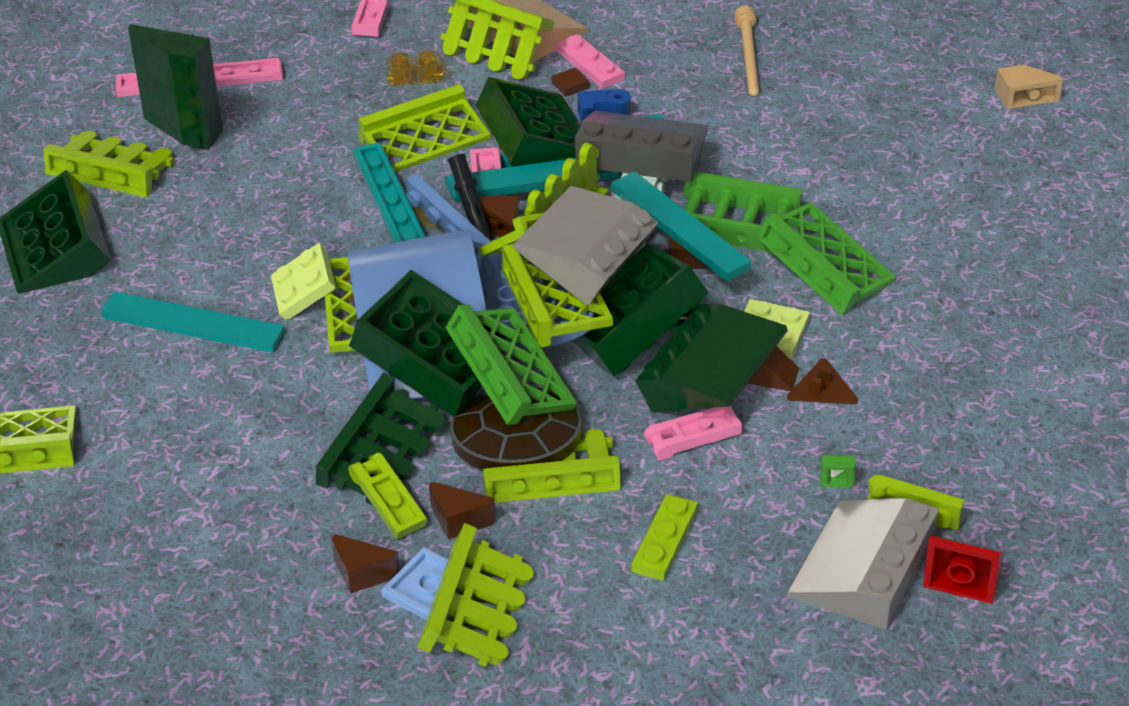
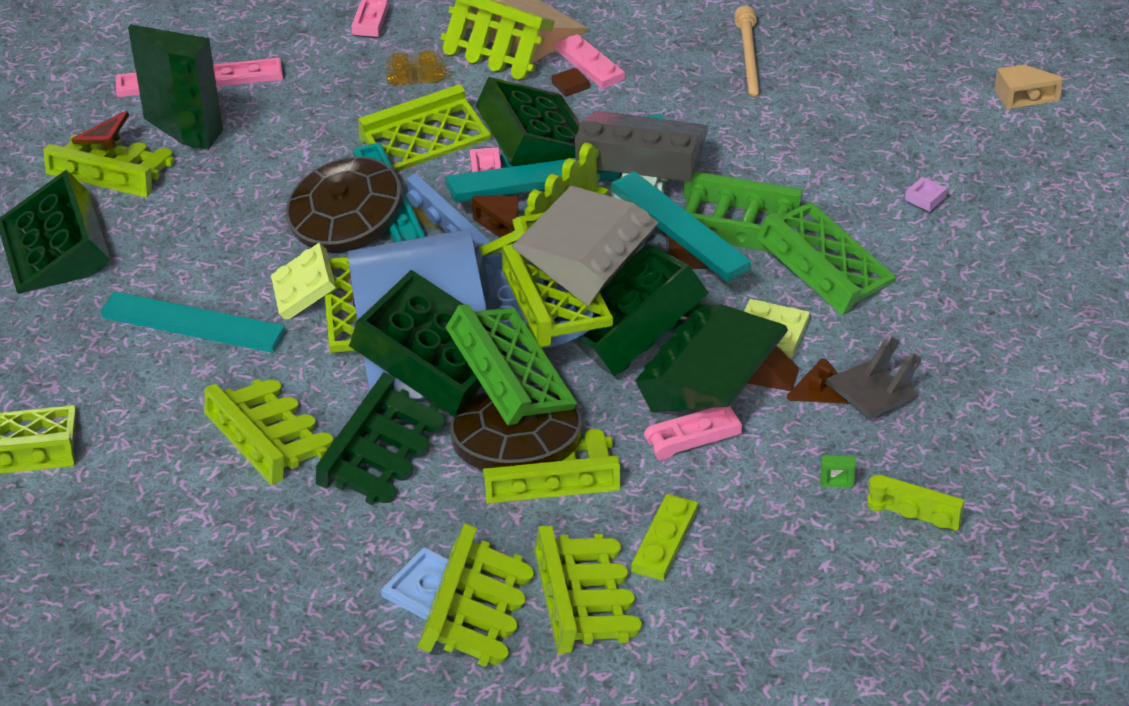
reddish brown slope [331,534,400,593] -> none
lime plate [348,452,427,540] -> none
reddish brown slope [429,481,496,540] -> none
black pin [448,154,494,241] -> none
blue leg [577,89,631,122] -> none
light grey slope [787,498,939,630] -> none
red slope [923,535,1005,604] -> none
none -> reddish brown piece [71,111,129,150]
none -> lime fence [204,379,333,486]
none -> dark brown dish [286,157,404,253]
none -> lime fence [534,526,642,654]
none -> flat silver plate [826,336,921,418]
none -> lavender plate [905,177,947,212]

